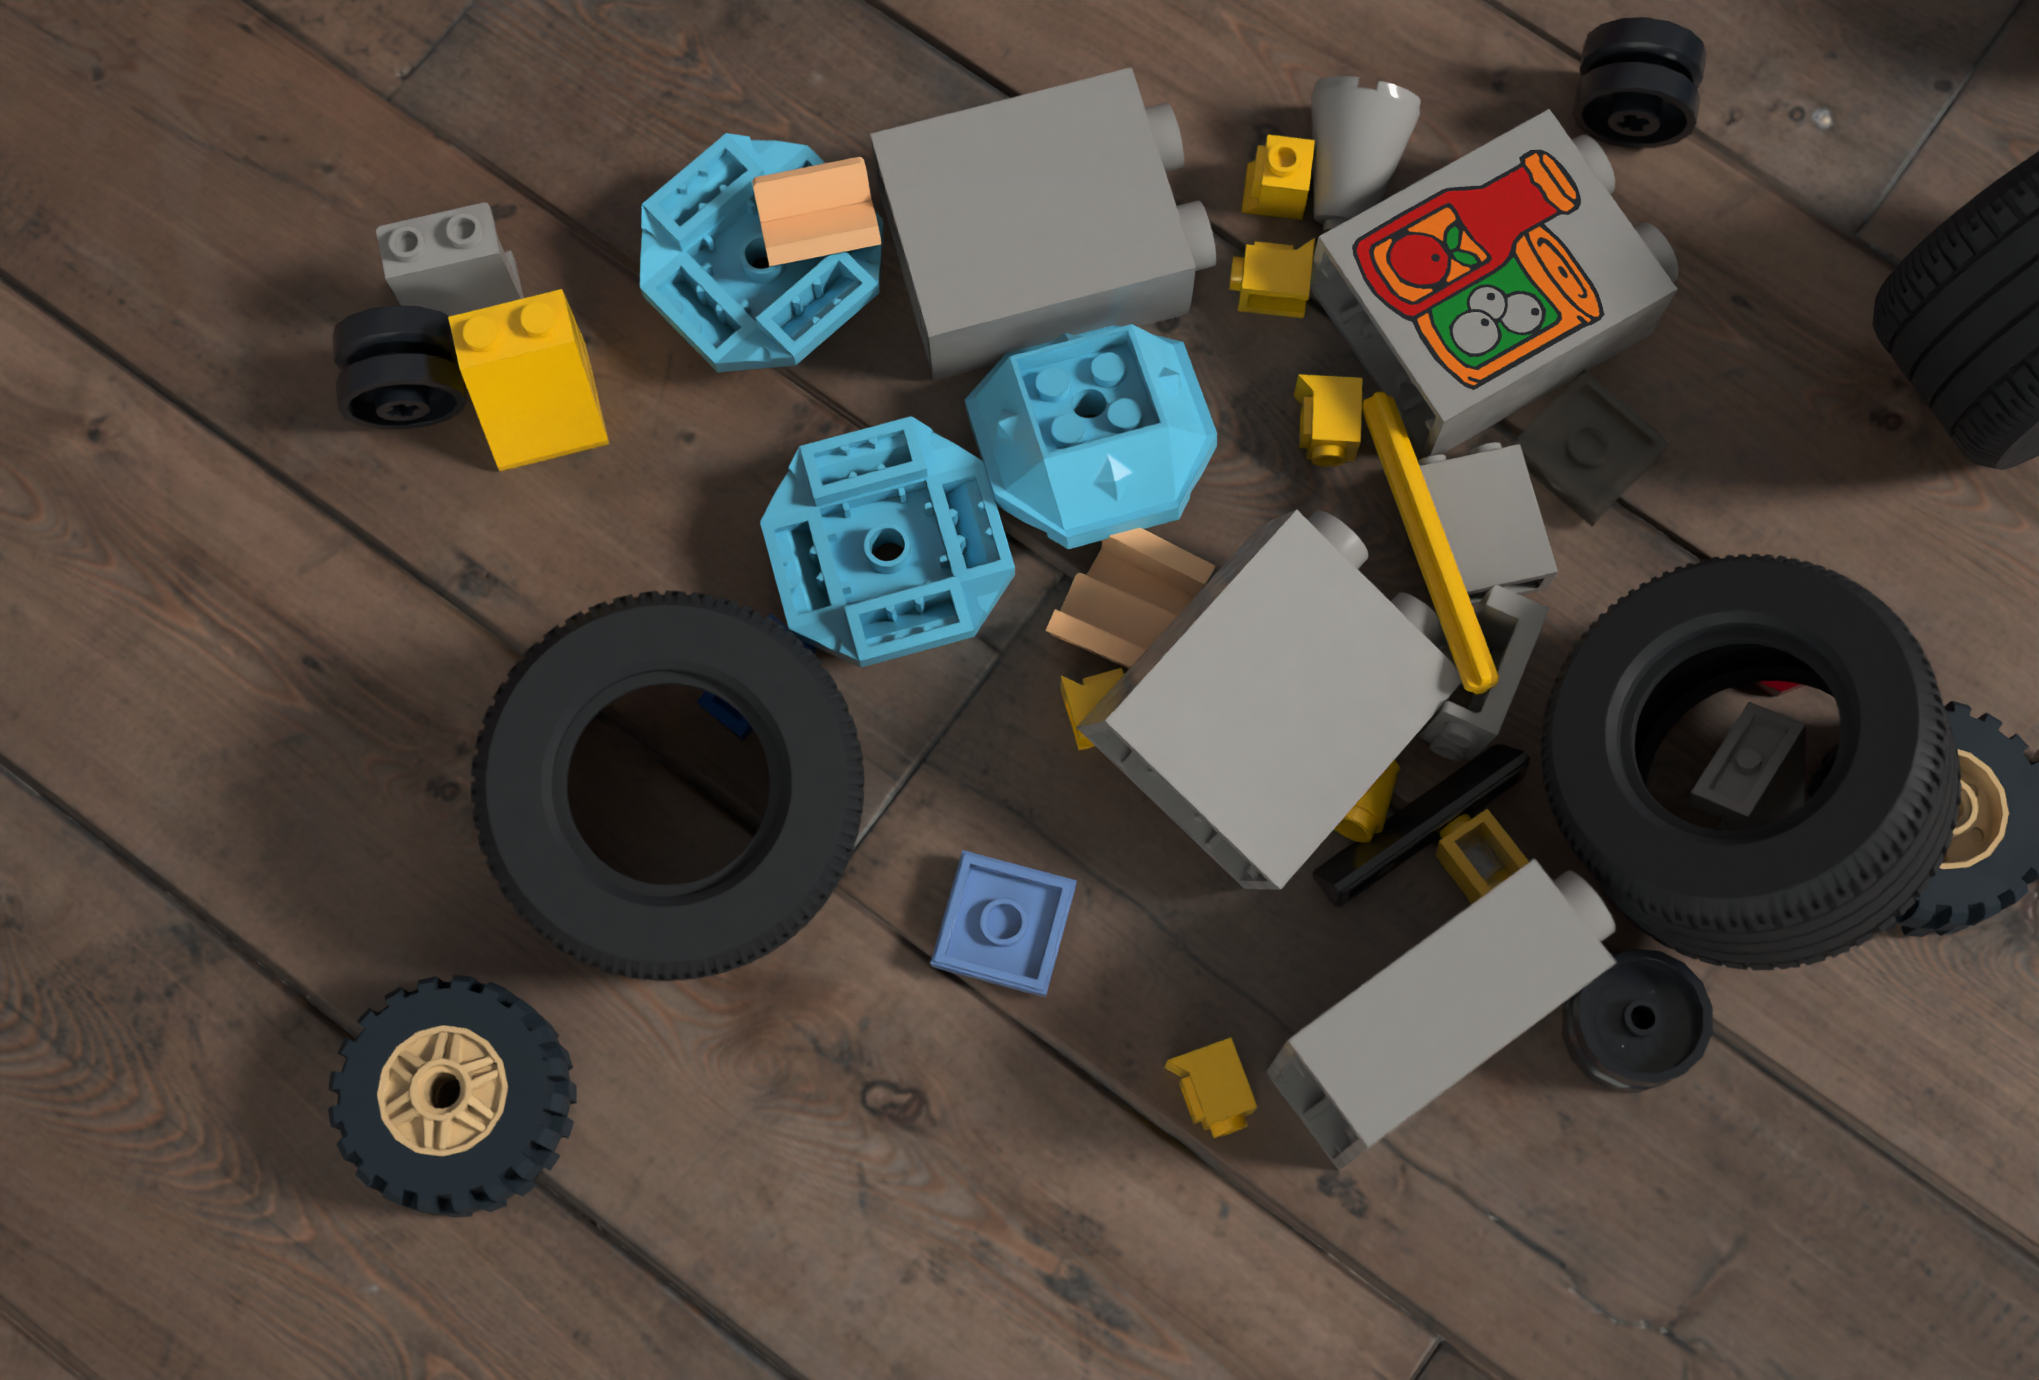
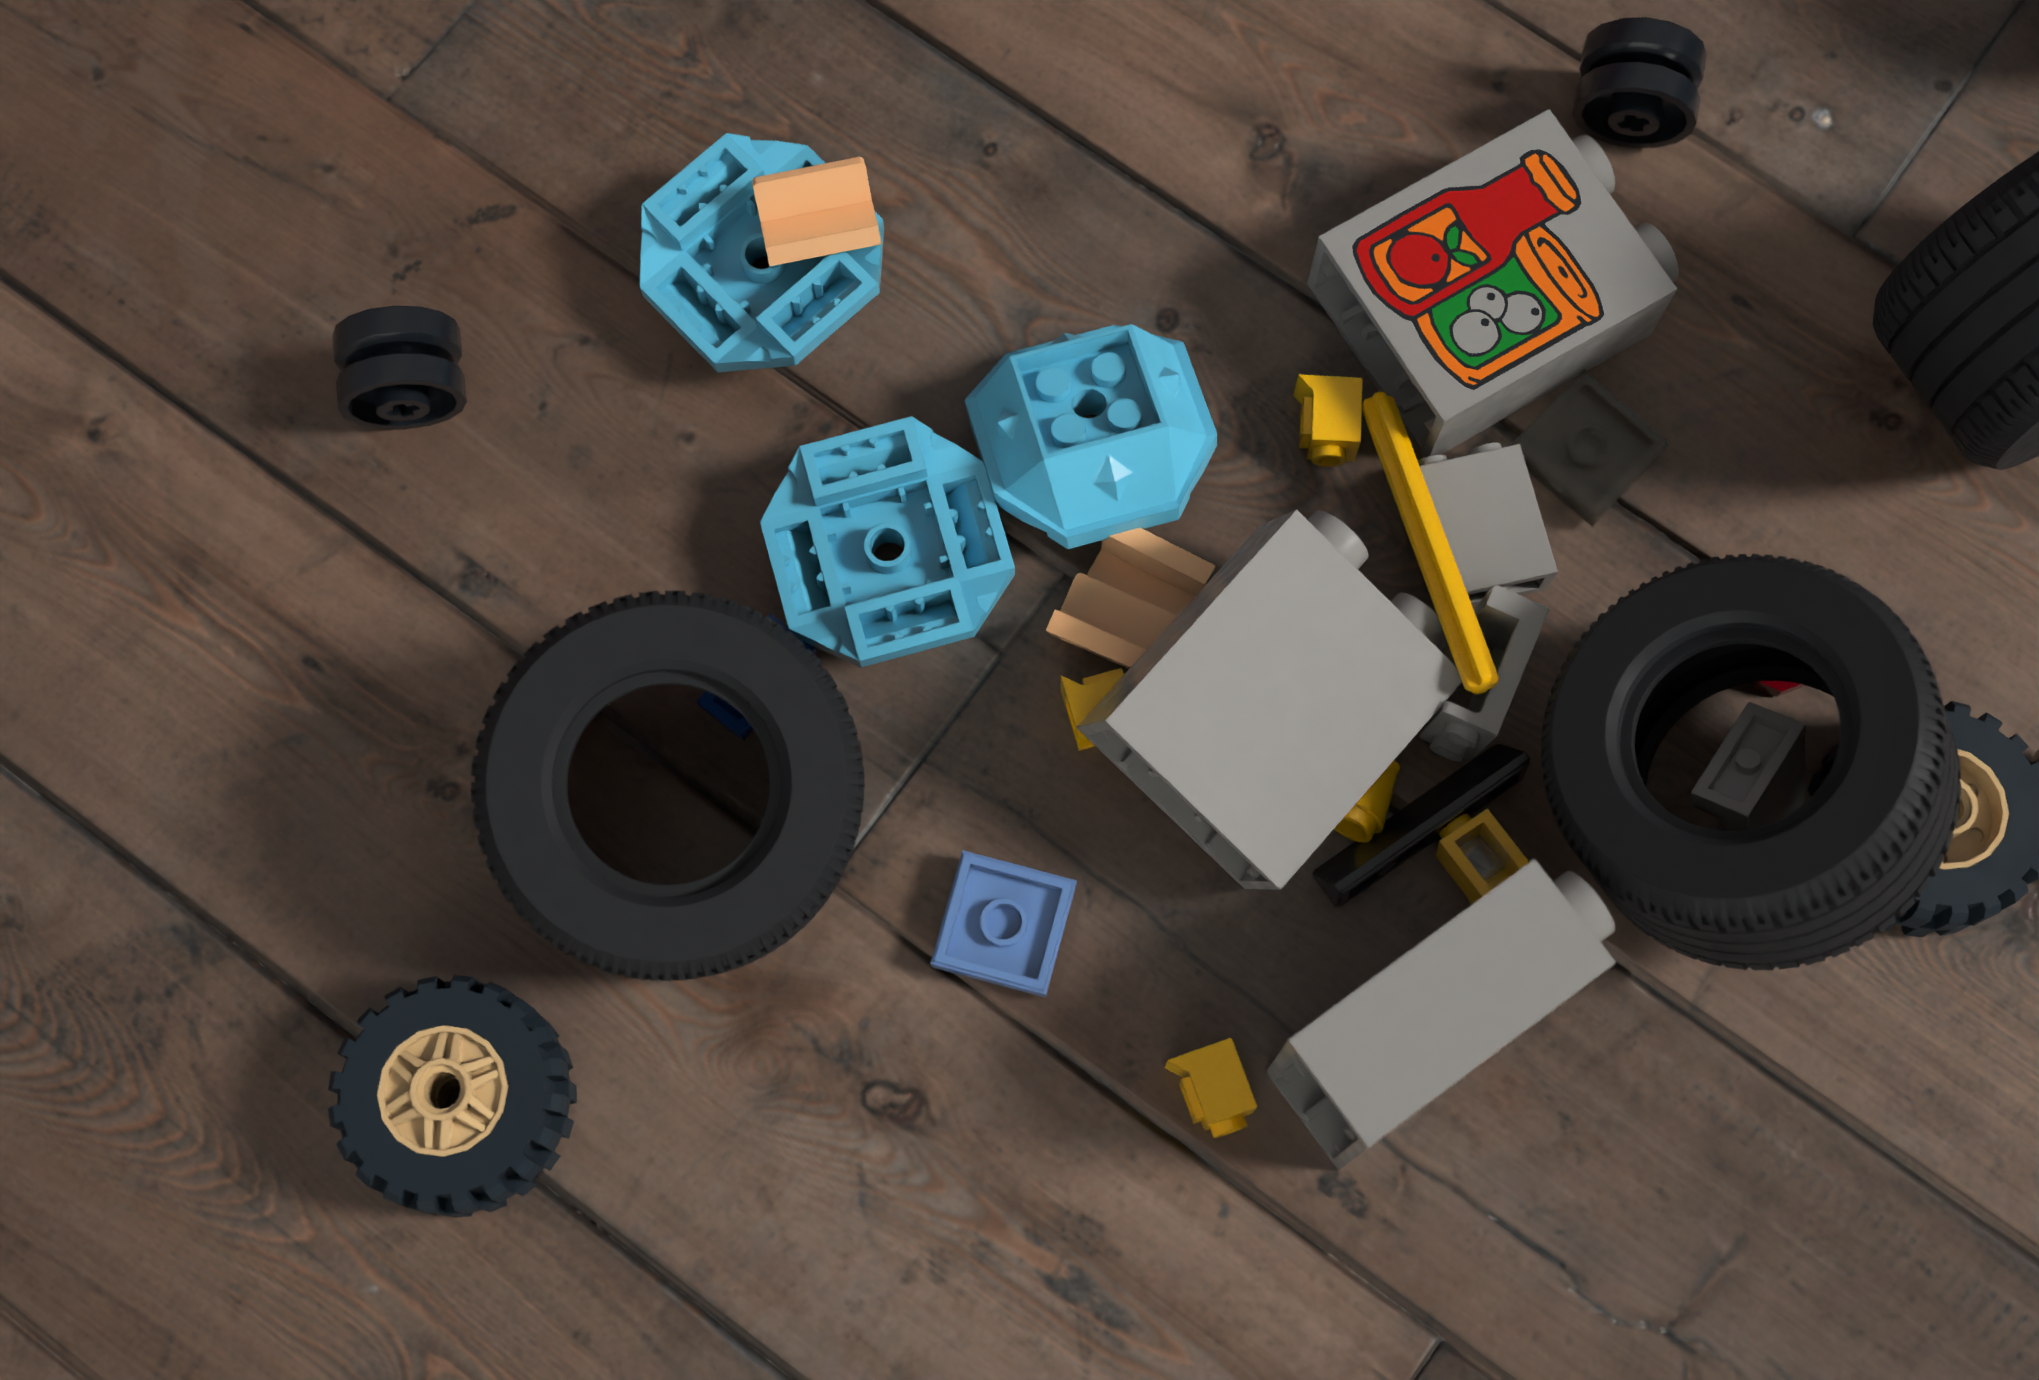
light grey panel [376,202,523,316] -> none
yellow slope [448,289,609,471] -> none
light grey brick [870,67,1216,381] -> none
yellow window [1229,238,1315,318] -> none
yellow window [1241,135,1315,220] -> none
light grey cone [1311,76,1421,233] -> none
black wheel [1562,949,1713,1093] -> none

